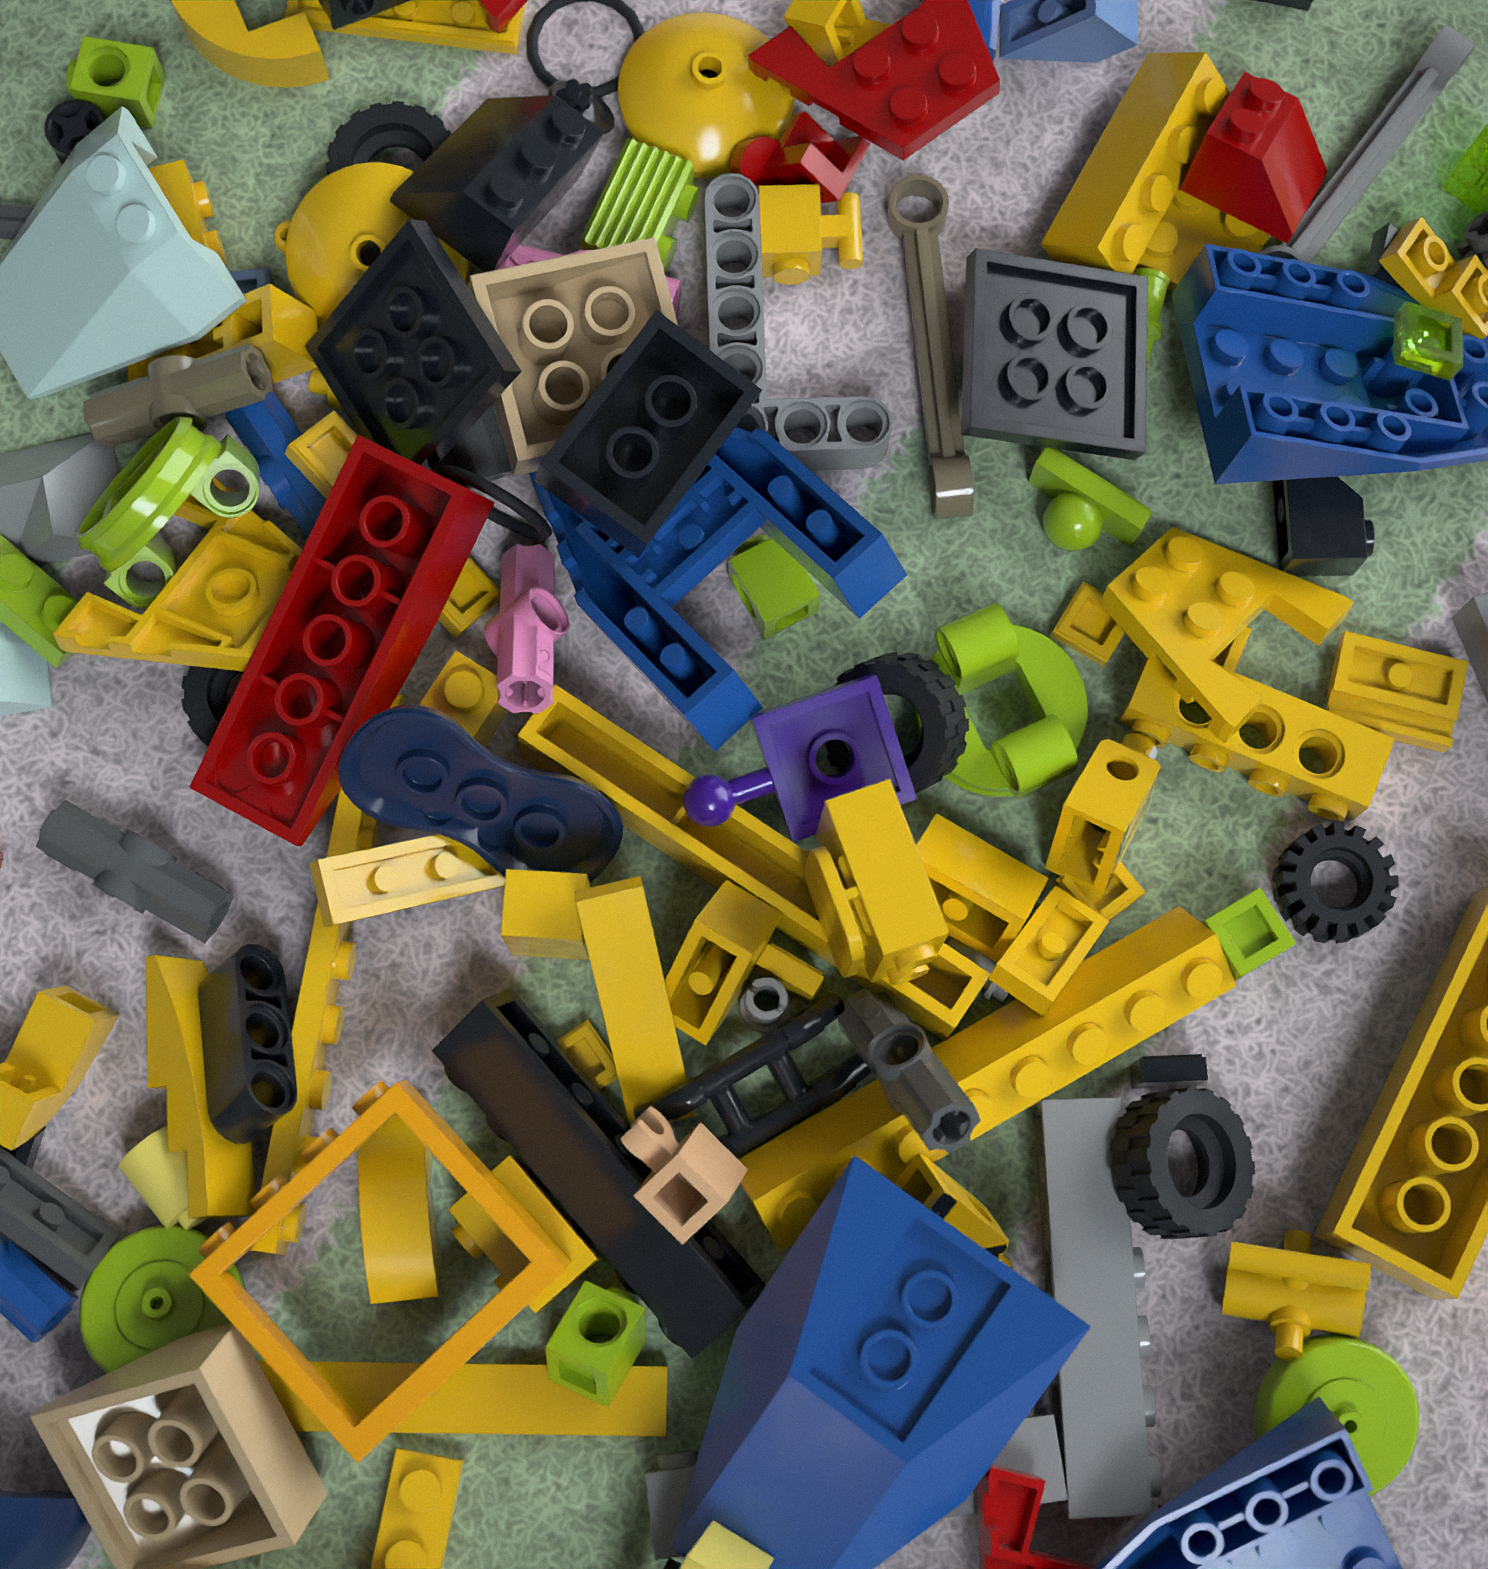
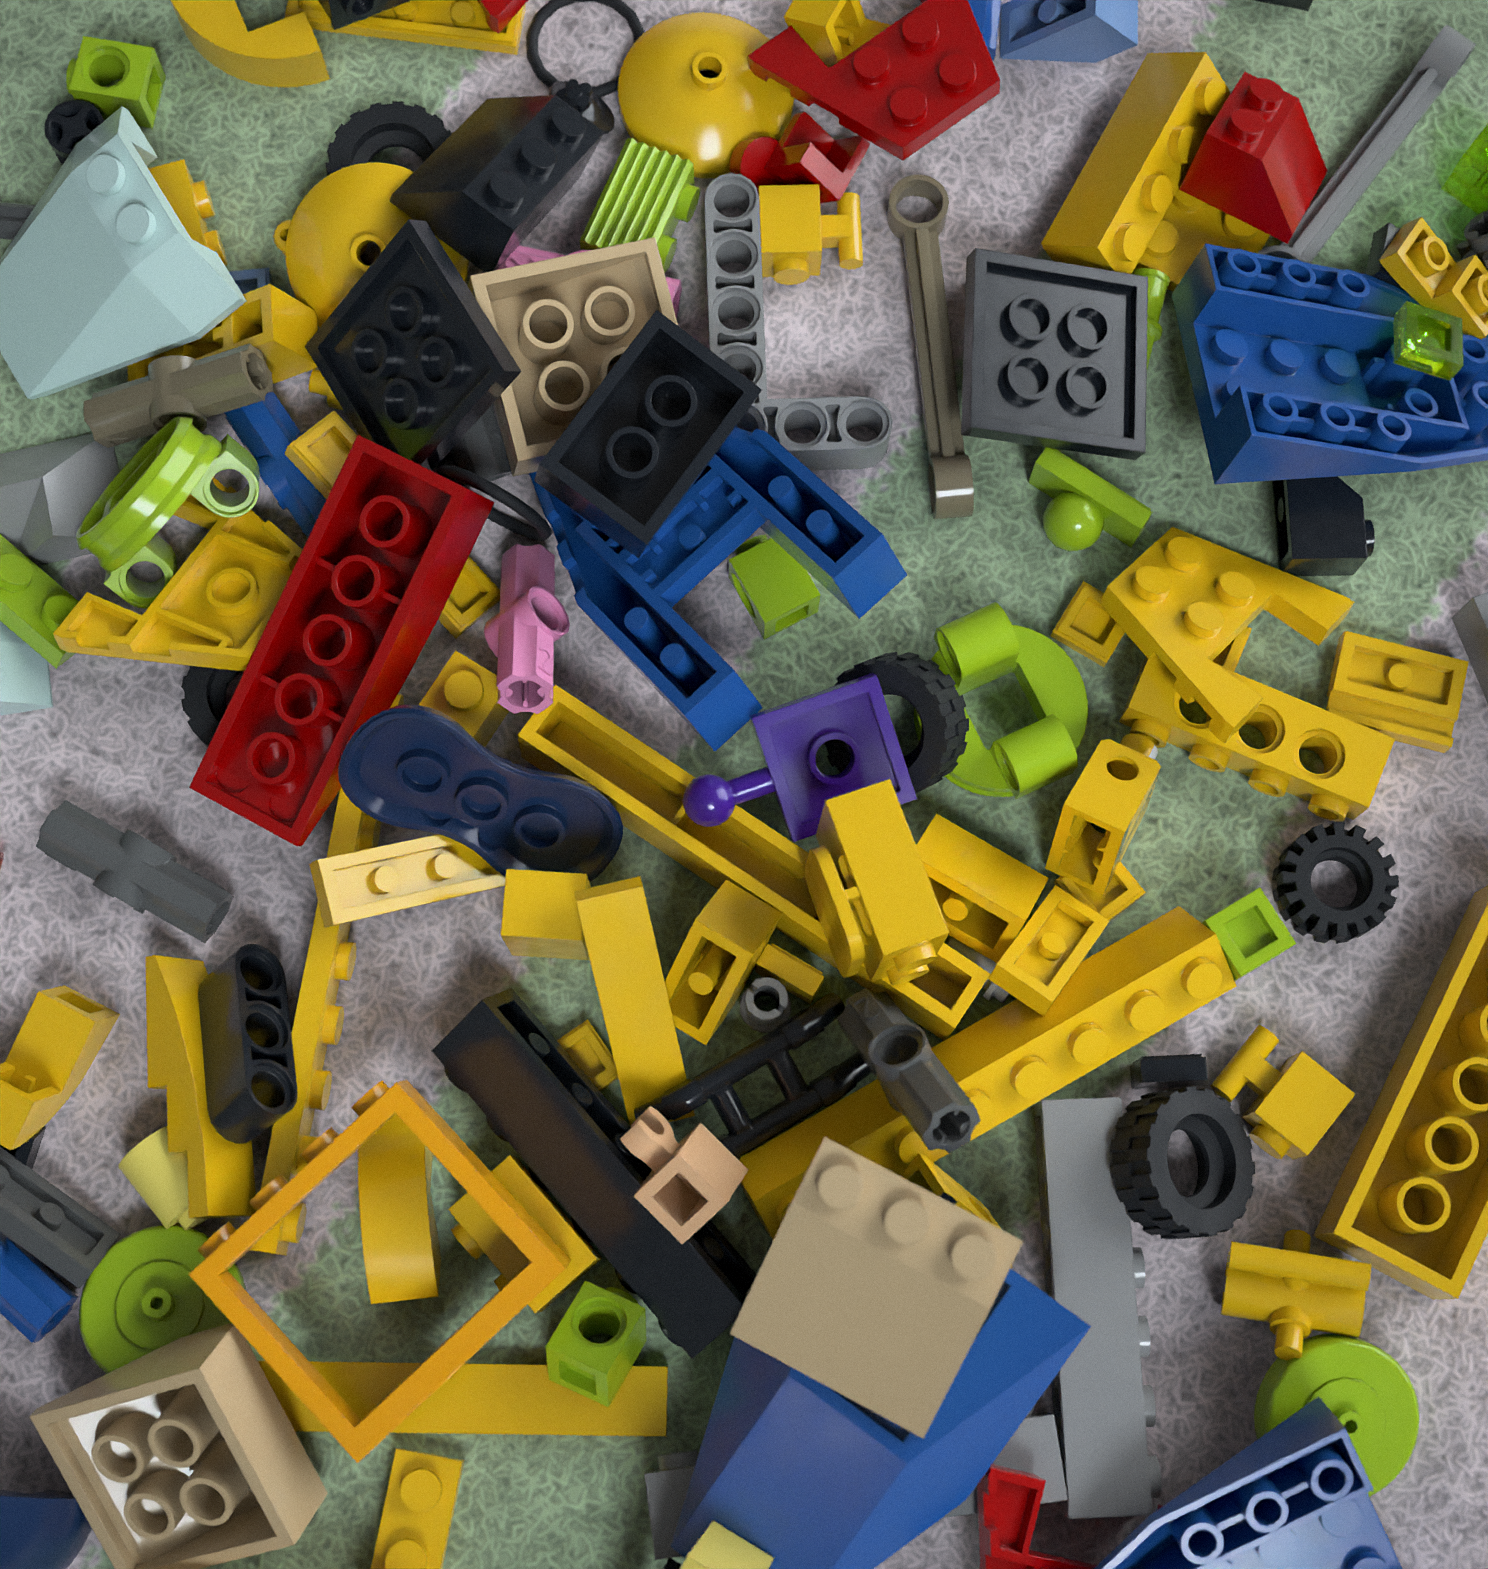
none -> tan slope [730,1137,1023,1438]
none -> yellow brick [1210,1025,1355,1160]

